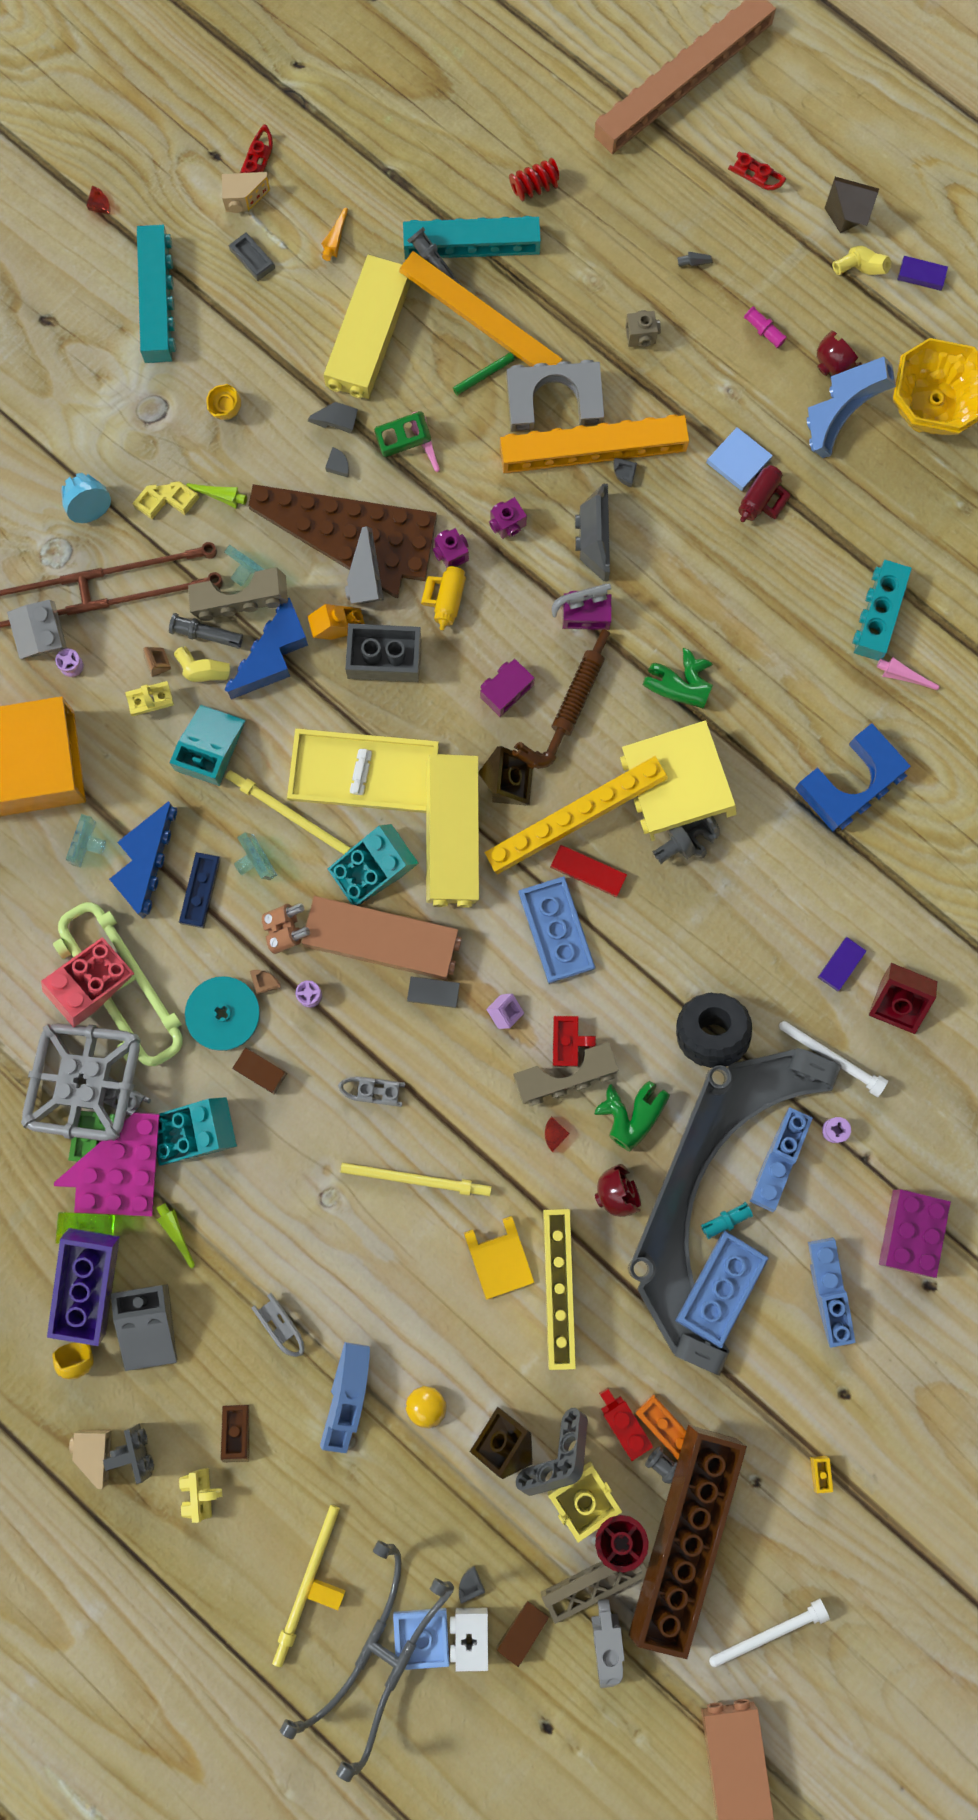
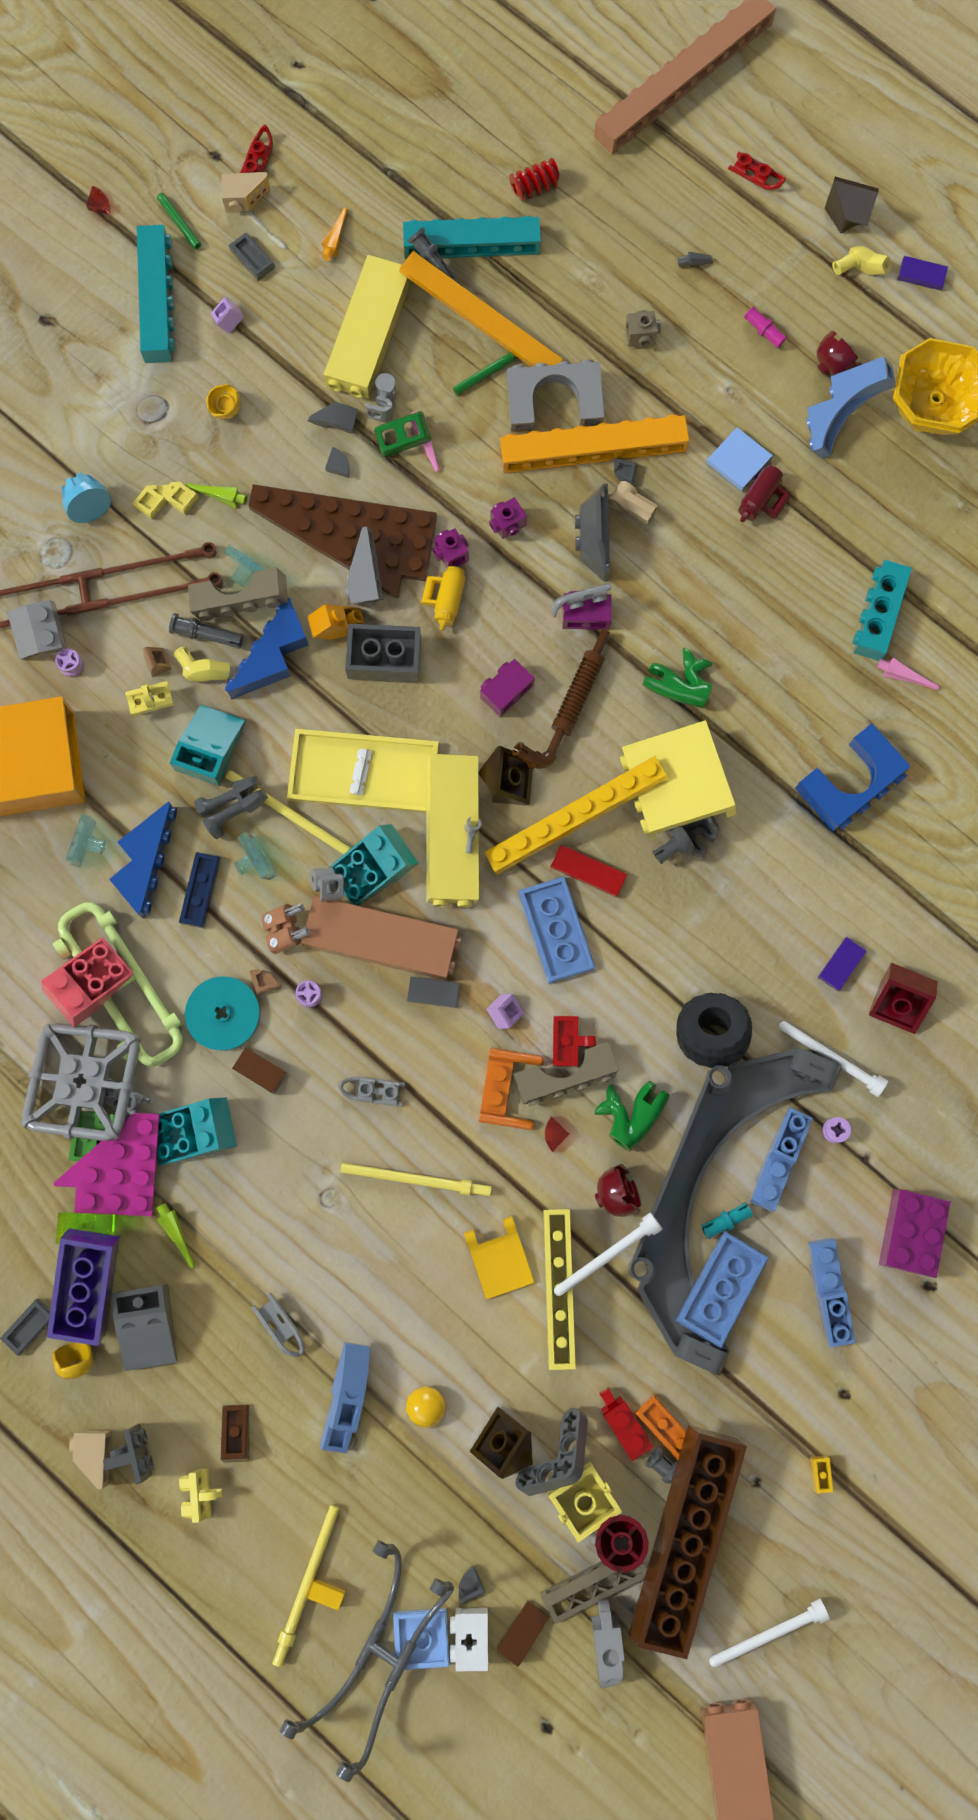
none -> dark grey tile [0,1299,50,1356]
none -> green piece [157,193,201,250]
none -> dark grey piece [194,776,268,840]
none -> lavender slope [211,296,244,333]
none -> light grey leg [310,868,343,902]
none -> light grey leg [365,373,396,422]
none -> light grey hand [464,817,481,854]
none -> orange plate [479,1048,544,1130]
none -> white piece [554,1212,663,1296]
none -> tan piece [608,481,658,524]

